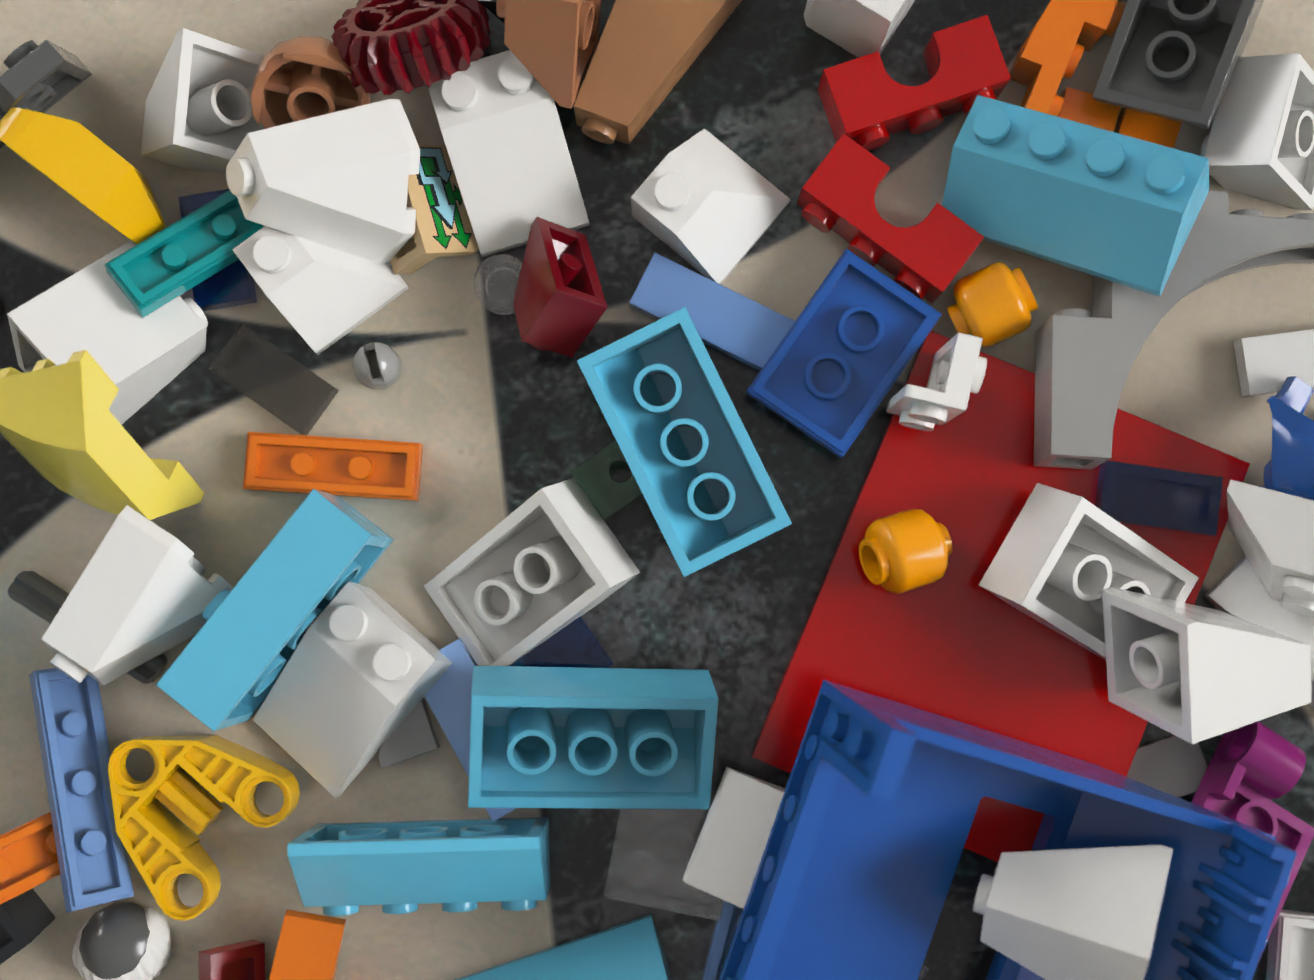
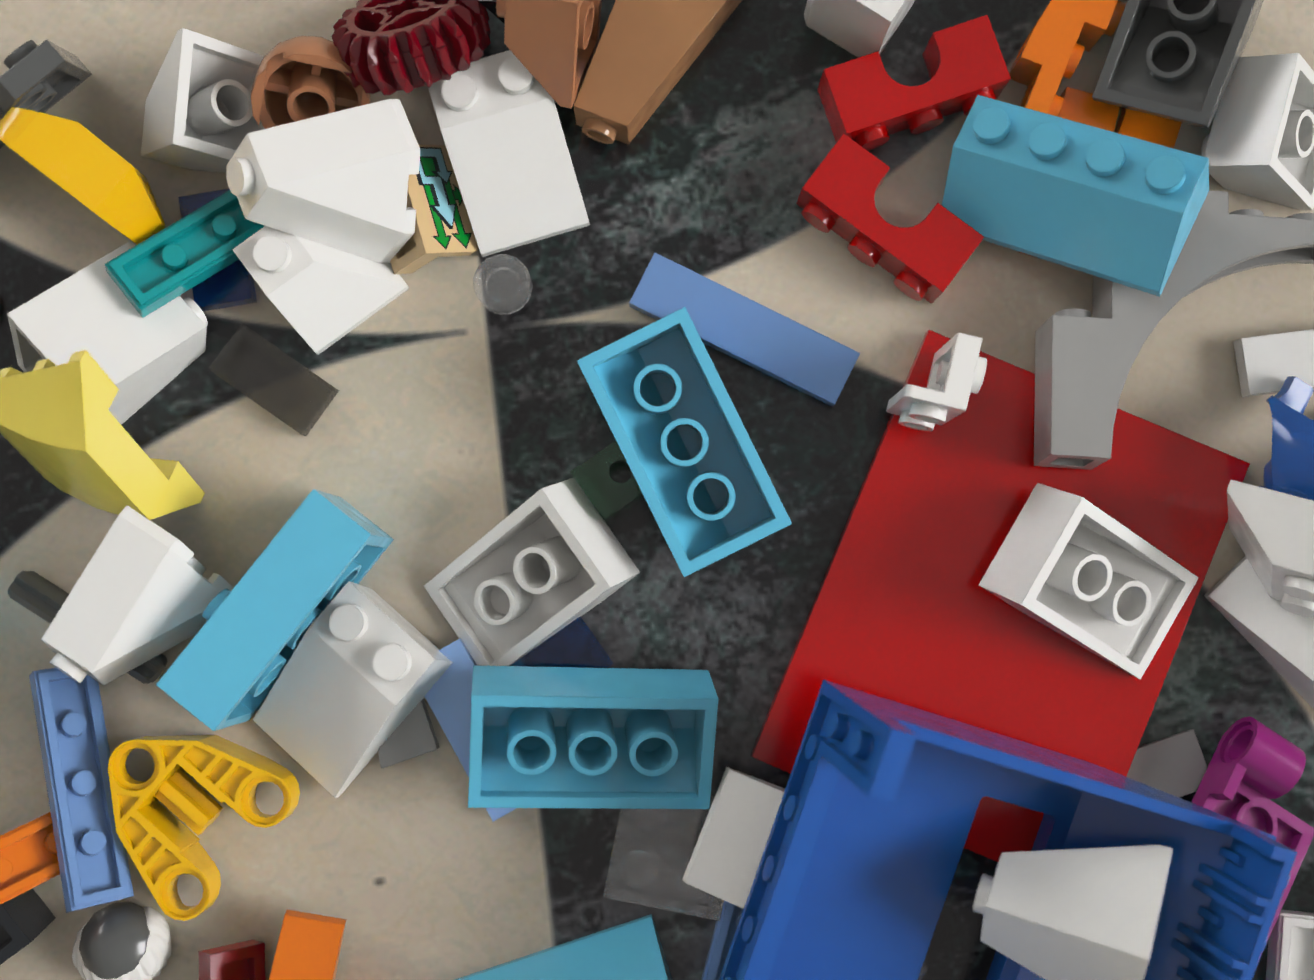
orange tile [243,432,423,502] -> none
medium azure slope [288,817,551,916] -> none
light grey hinge [353,342,402,390] -> none
dark red slope [513,217,607,357] -> none
white slope [631,128,791,284] -> none
blue tile [746,249,942,459] -> none
light orange head [859,509,952,594] -> none
light orange head [946,262,1039,348] -> none
clear blue tile [1095,460,1223,536] -> none
white slope [1102,587,1311,744] -> none

